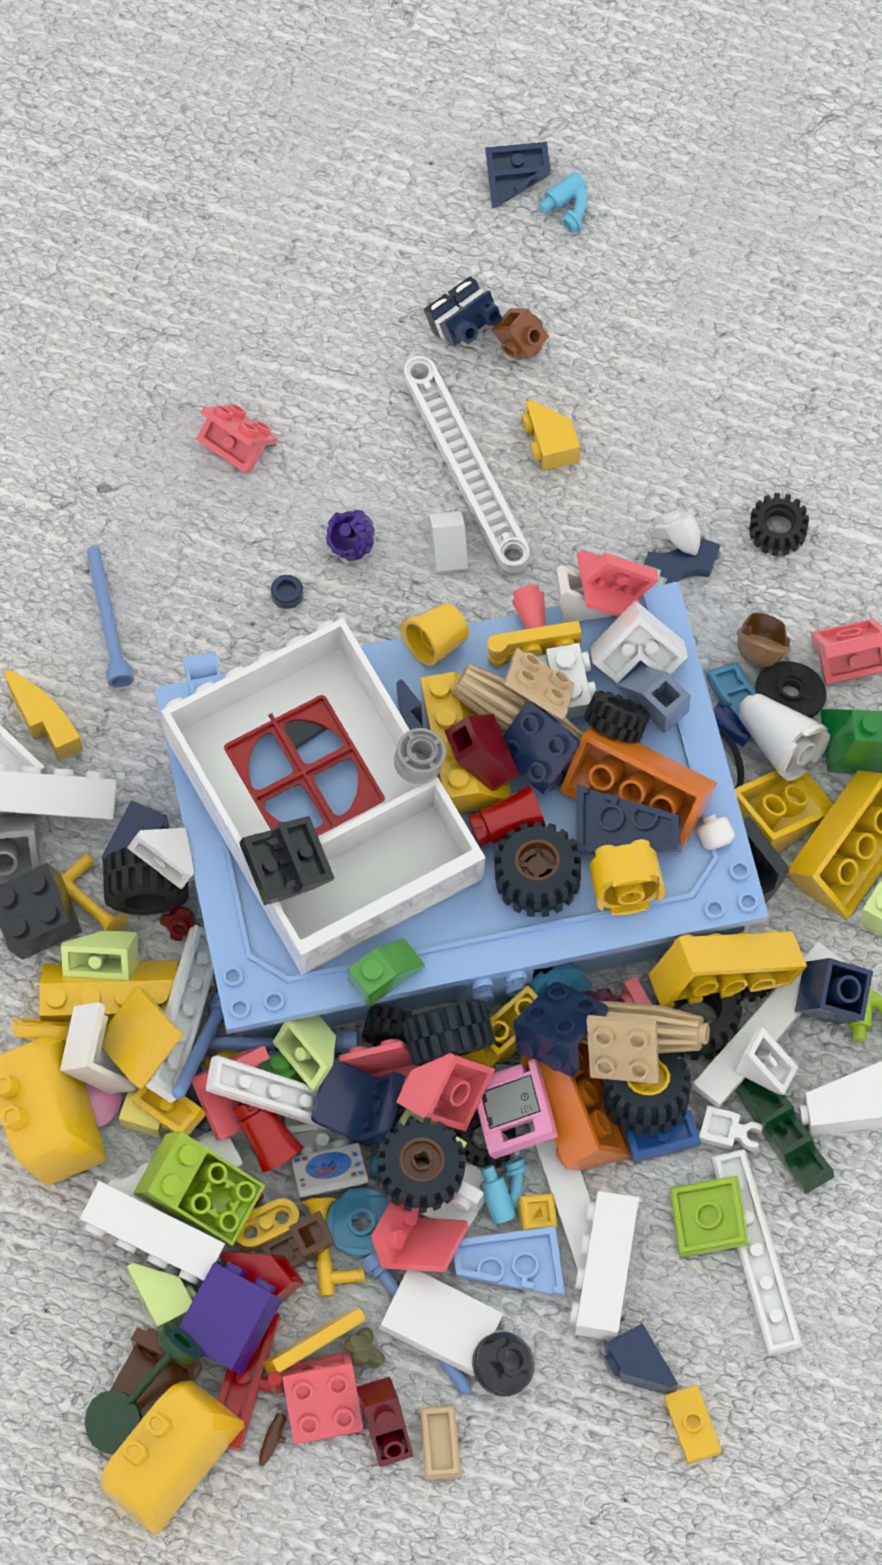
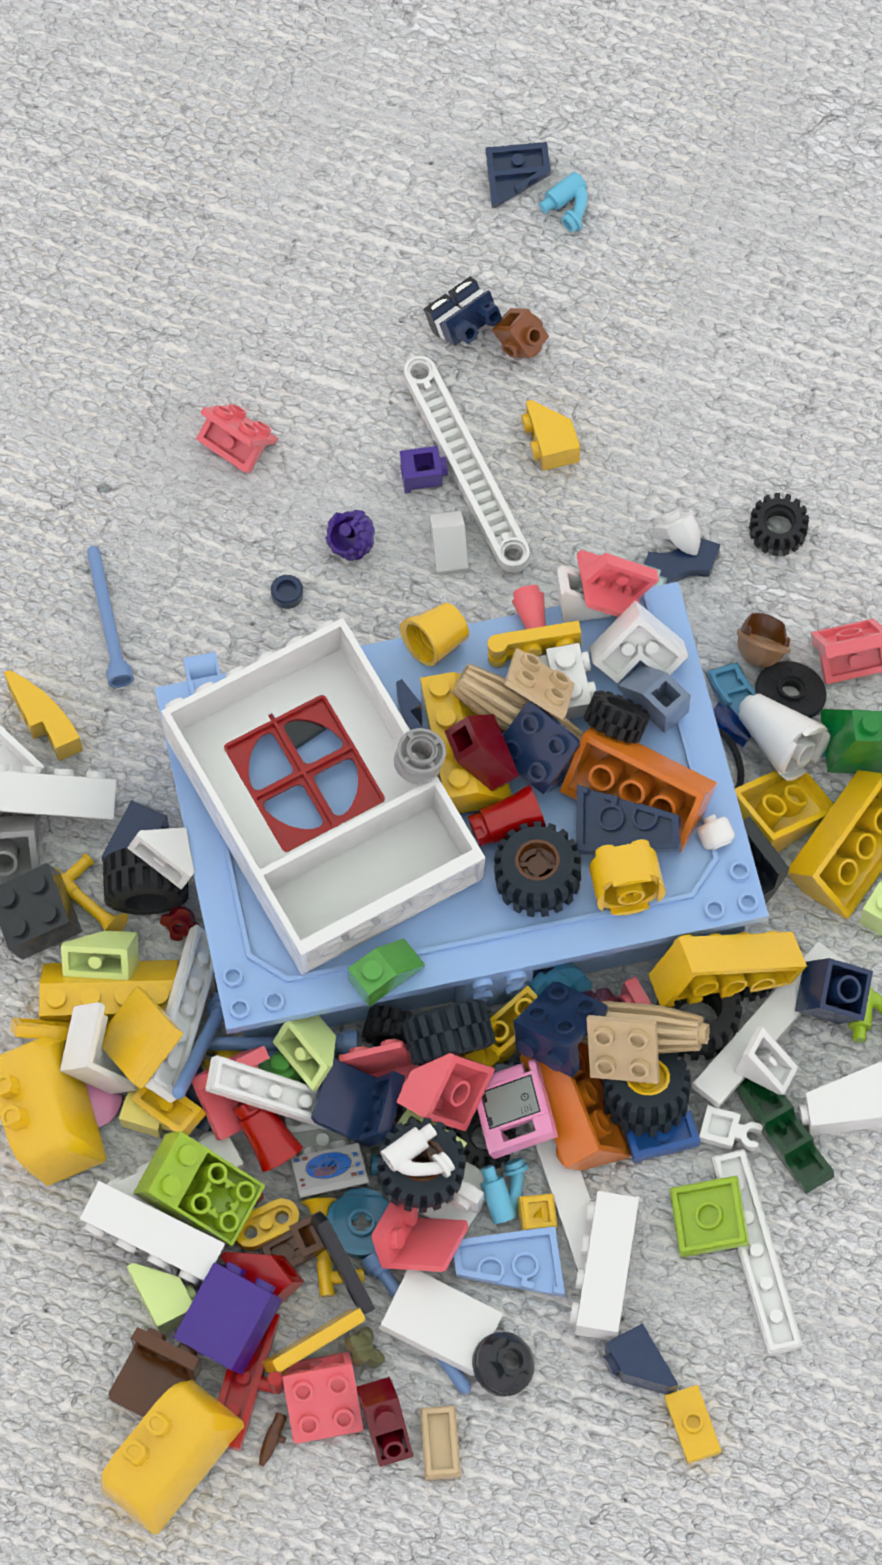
dark green piece [84,1323,202,1455] -> none
black slope [239,816,335,906] -> none
none -> black tile [310,1211,375,1315]
none -> white plant [380,1124,455,1178]
none -> dark purple brick [399,446,448,494]

